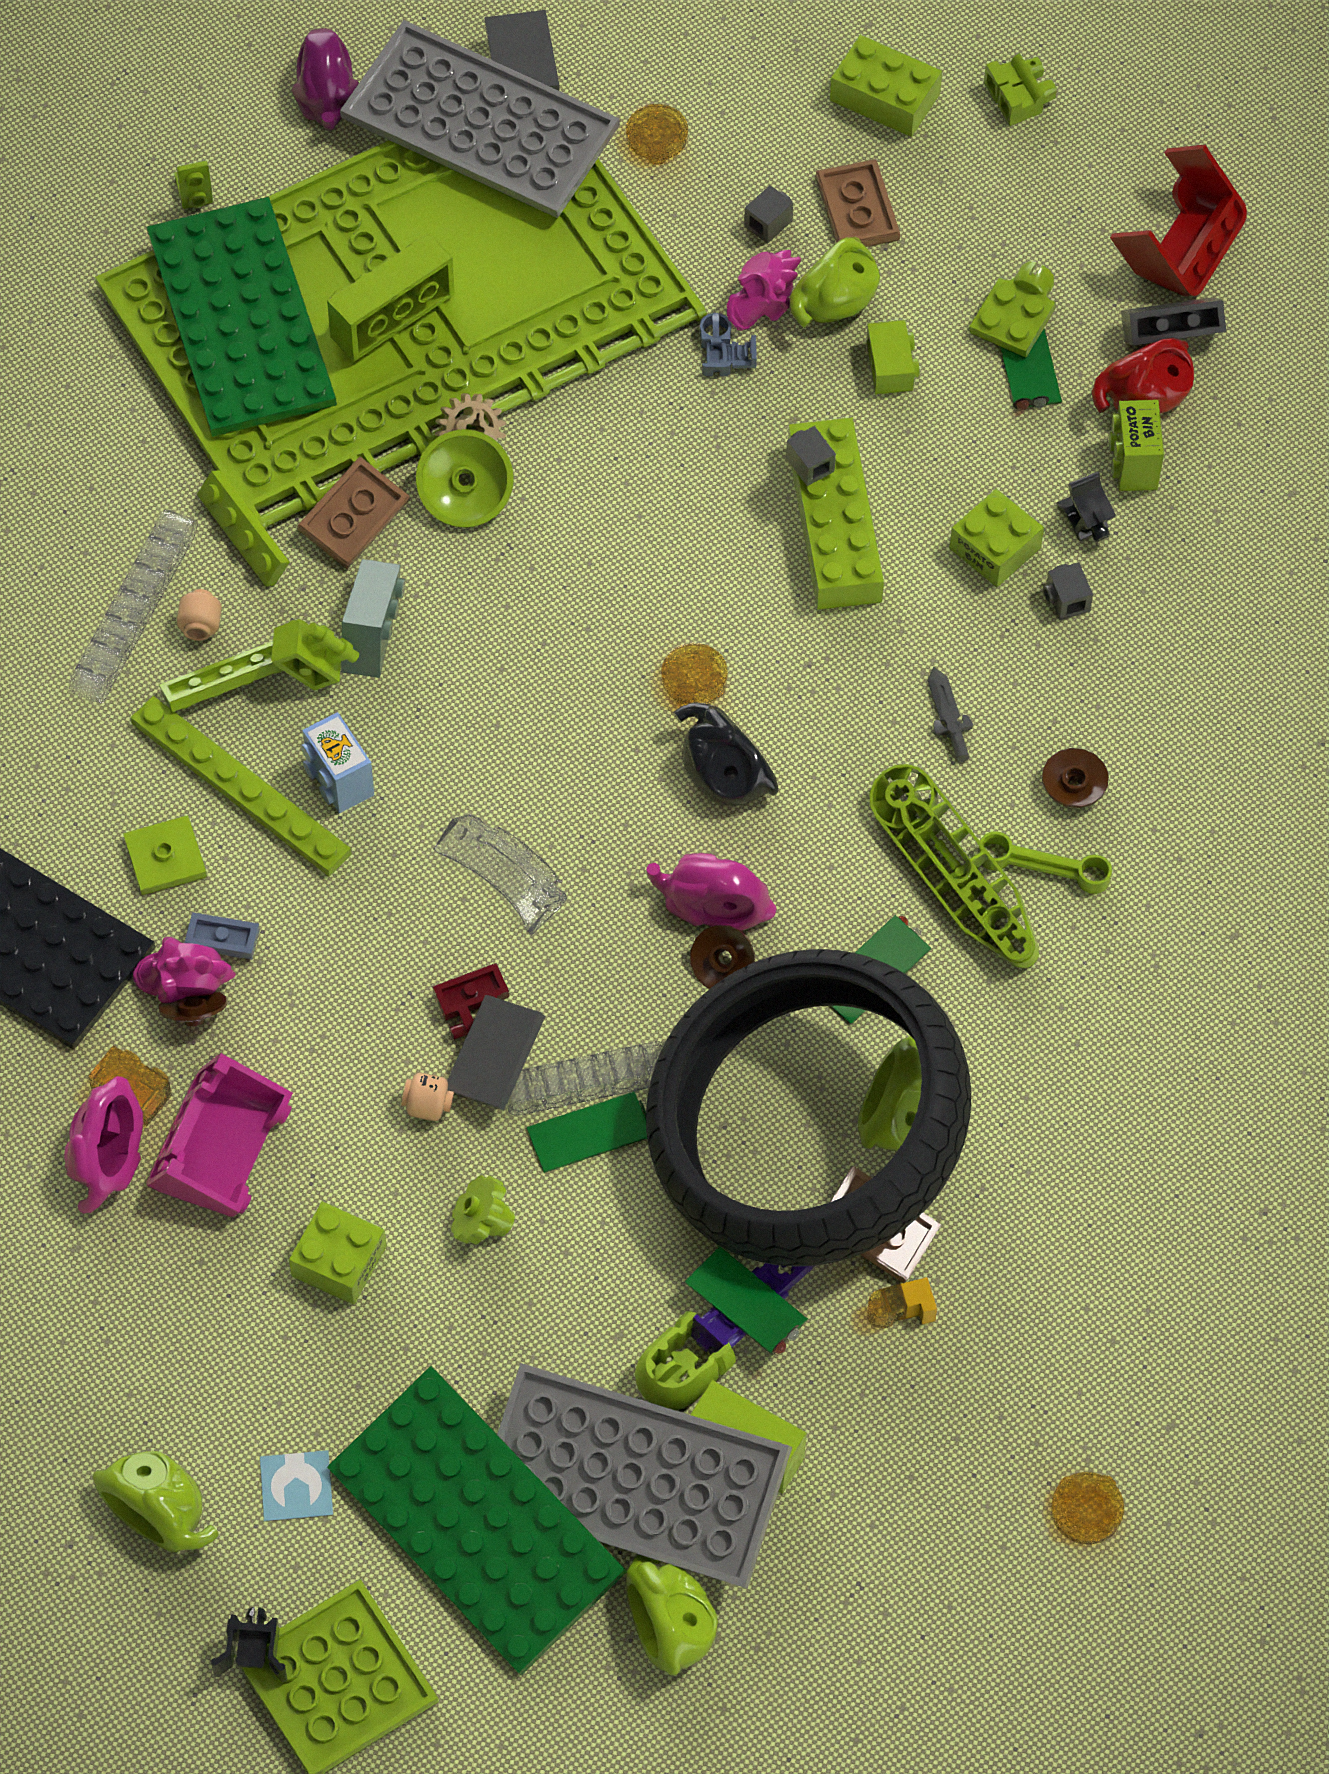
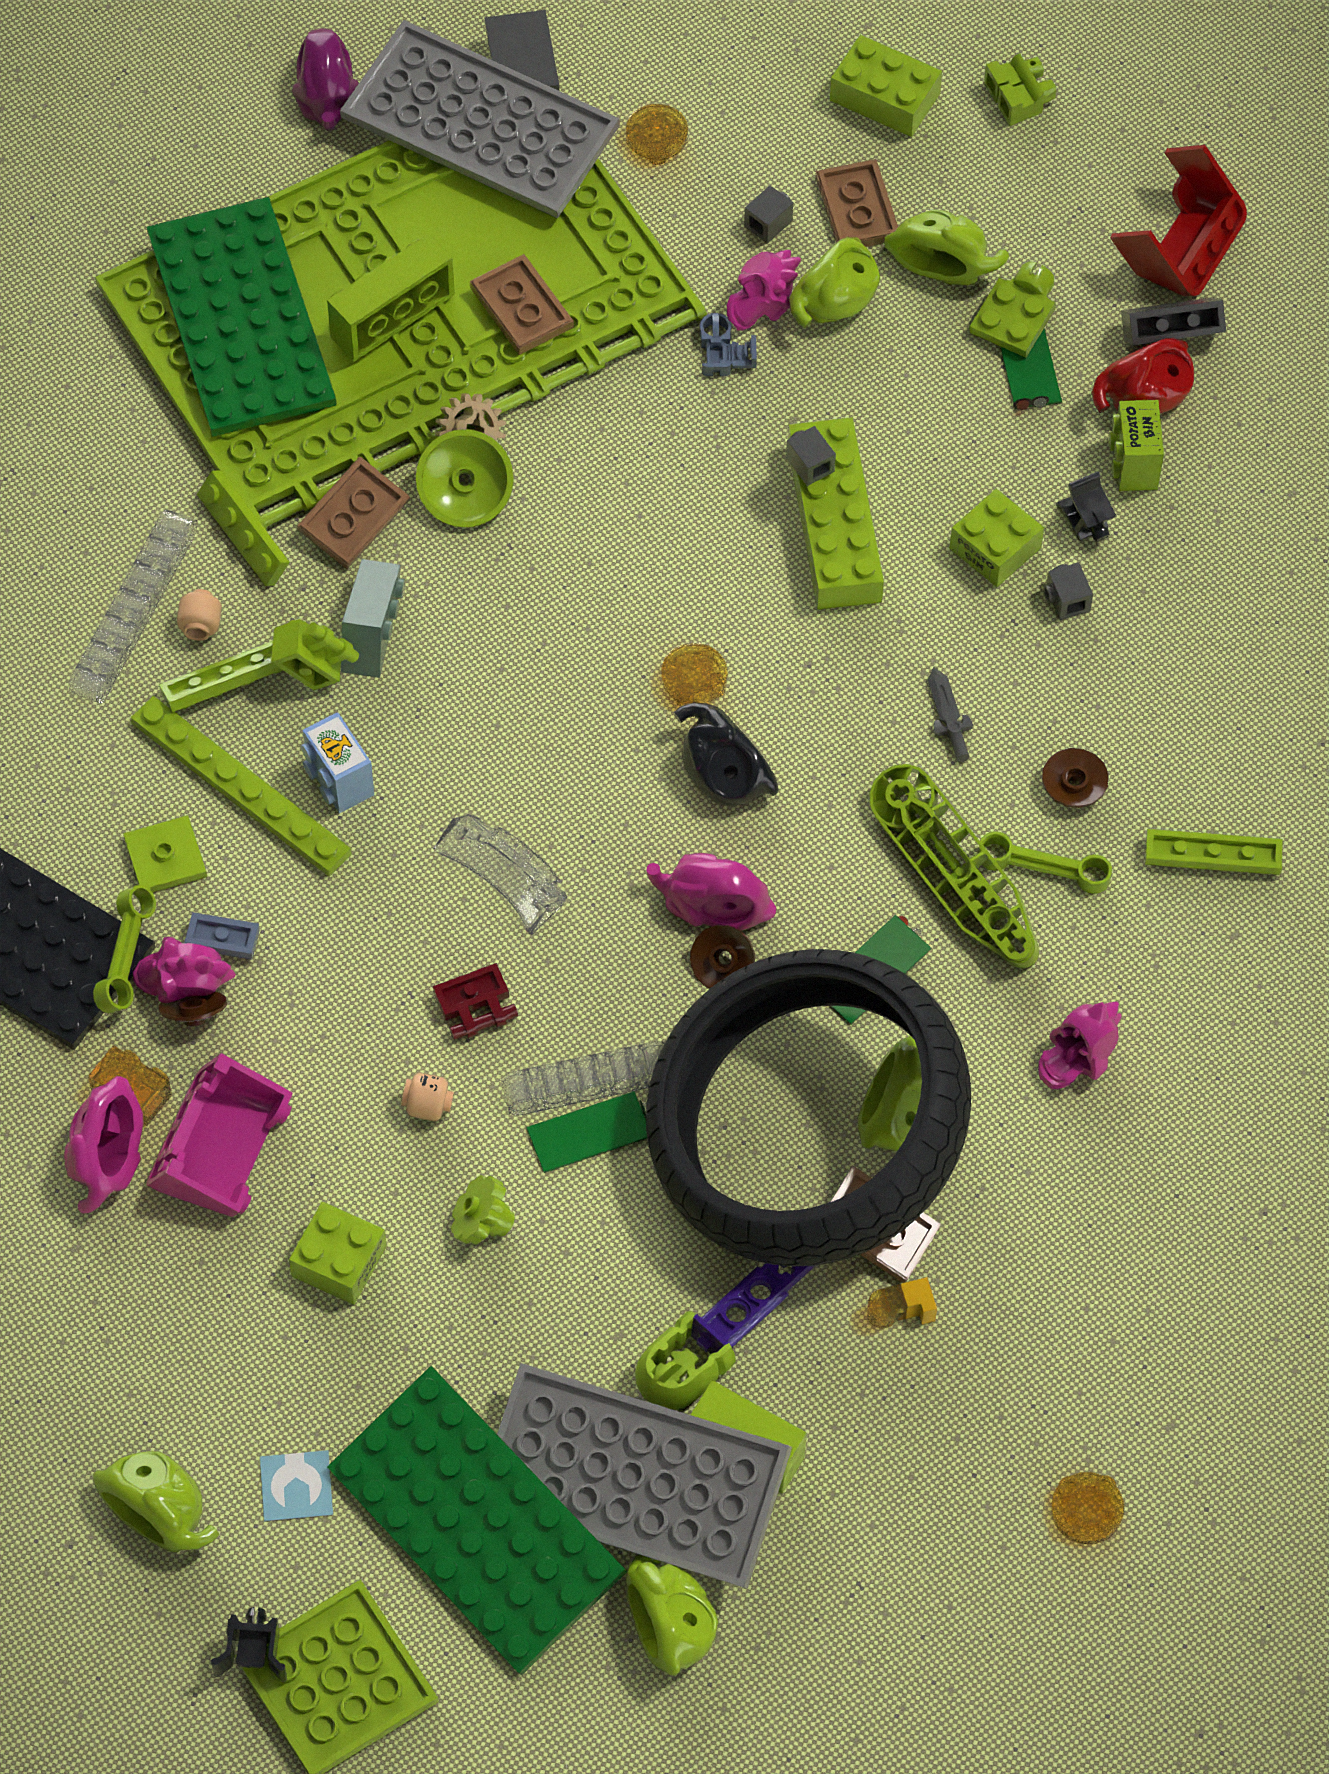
lime bracket [174,161,213,209] -> none
dark grey tile [447,995,546,1111] -> none
green piece [684,1247,808,1356] -> none
lime brick [866,320,920,394] -> none
none -> lime piece [93,885,156,1014]
none -> medium nougat tile [470,254,574,355]
none -> lime piece [884,209,1009,285]
none -> dark pink head [1038,1001,1122,1090]
none -> lime plate [1145,829,1283,875]

